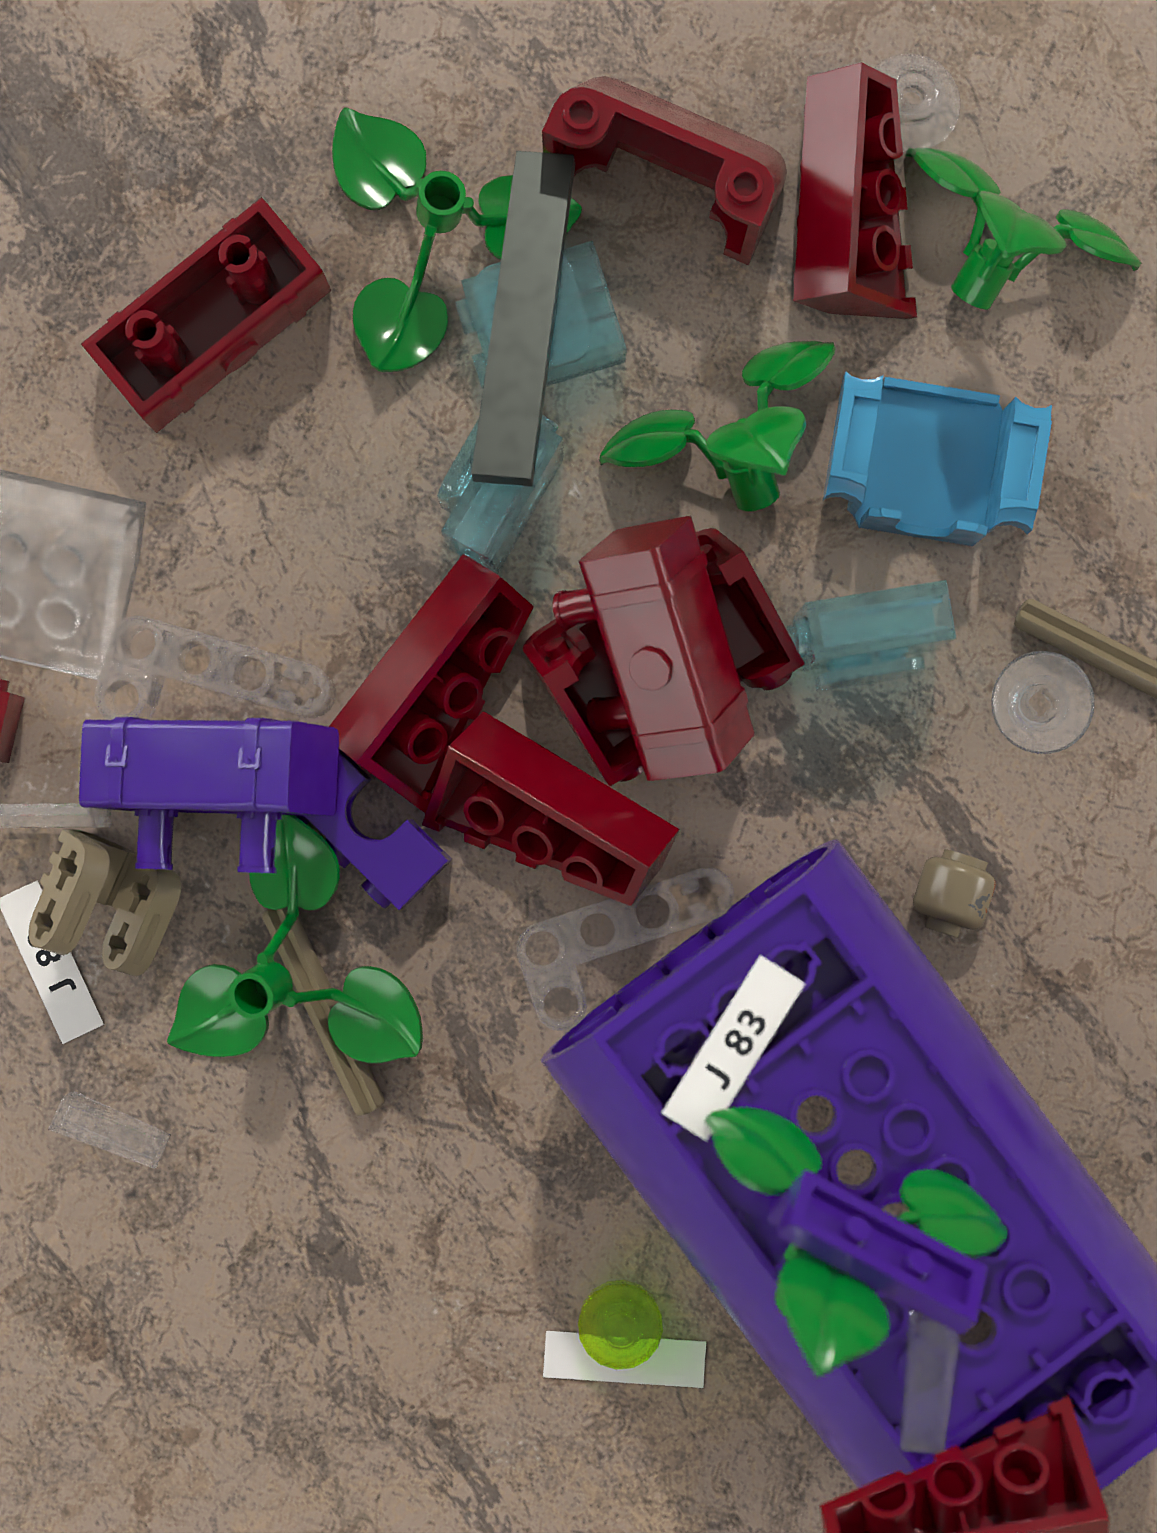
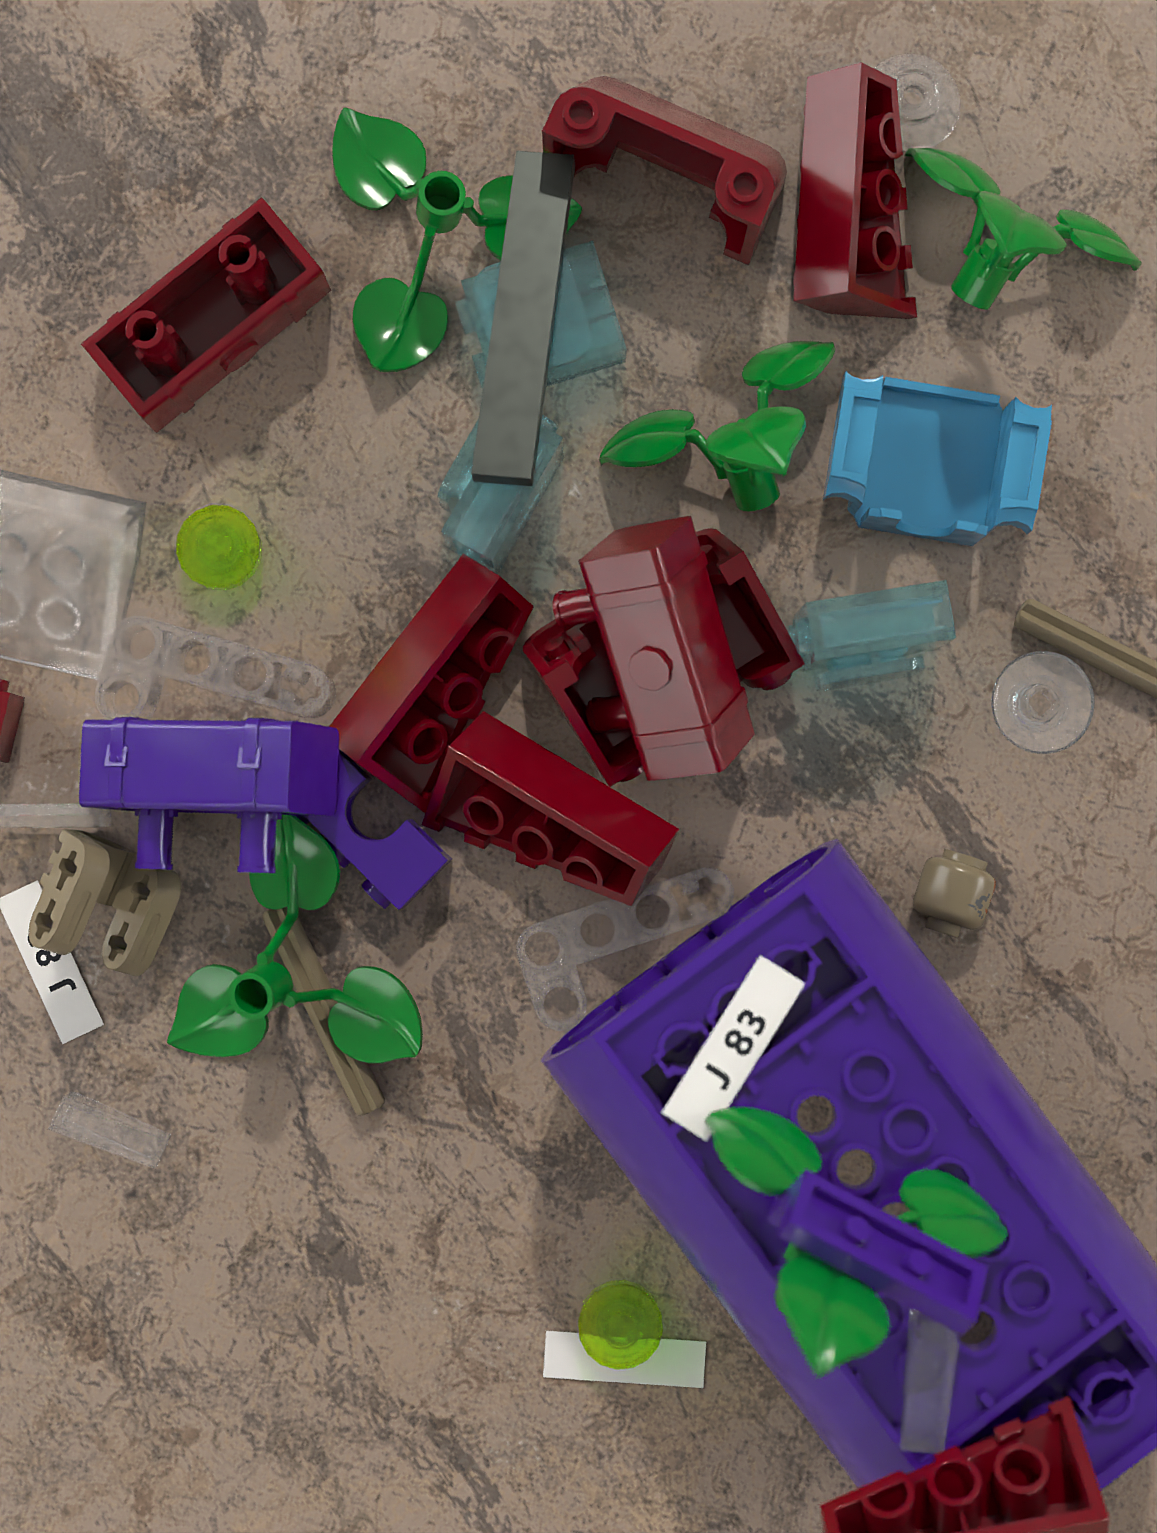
none -> clear neon green plate [176,505,262,590]

